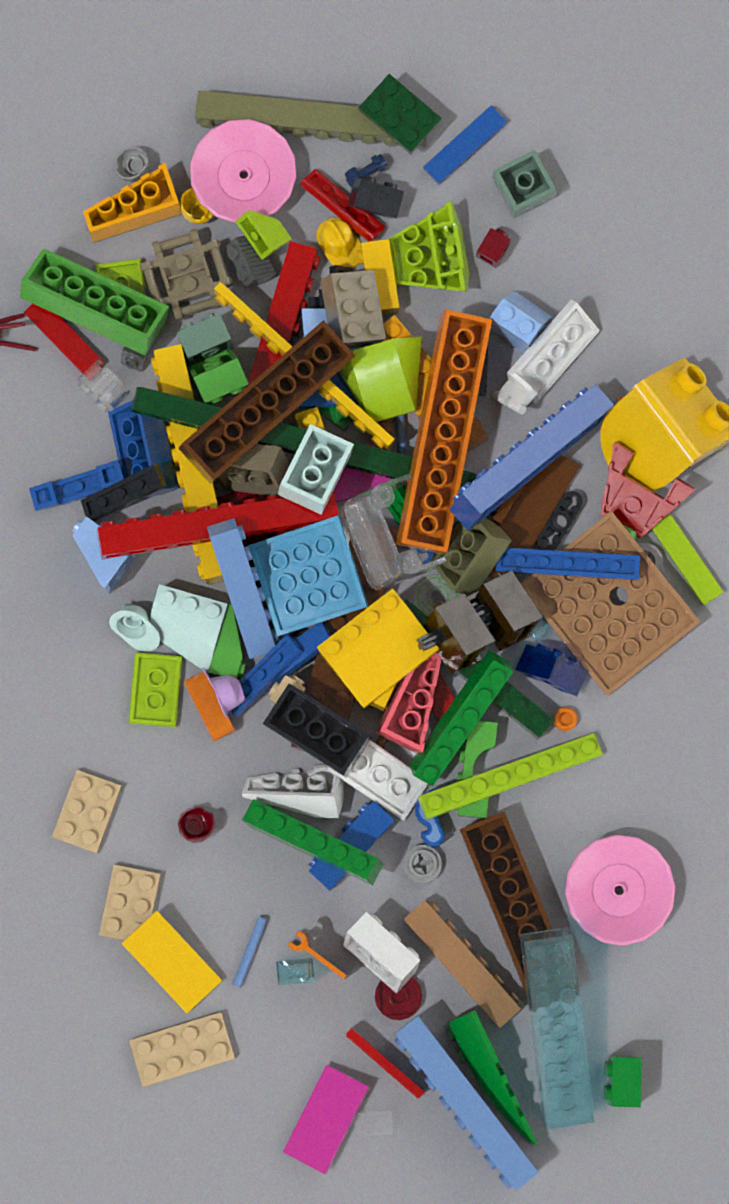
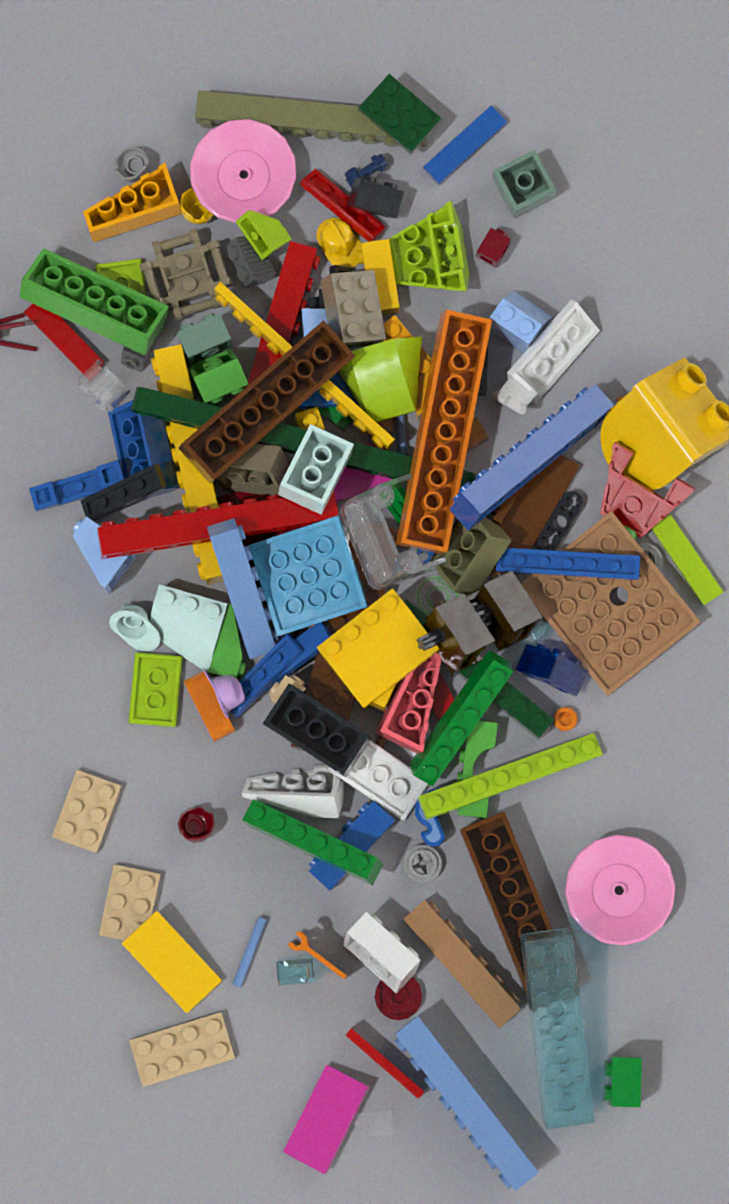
green wedge [446,1010,537,1145] -> none

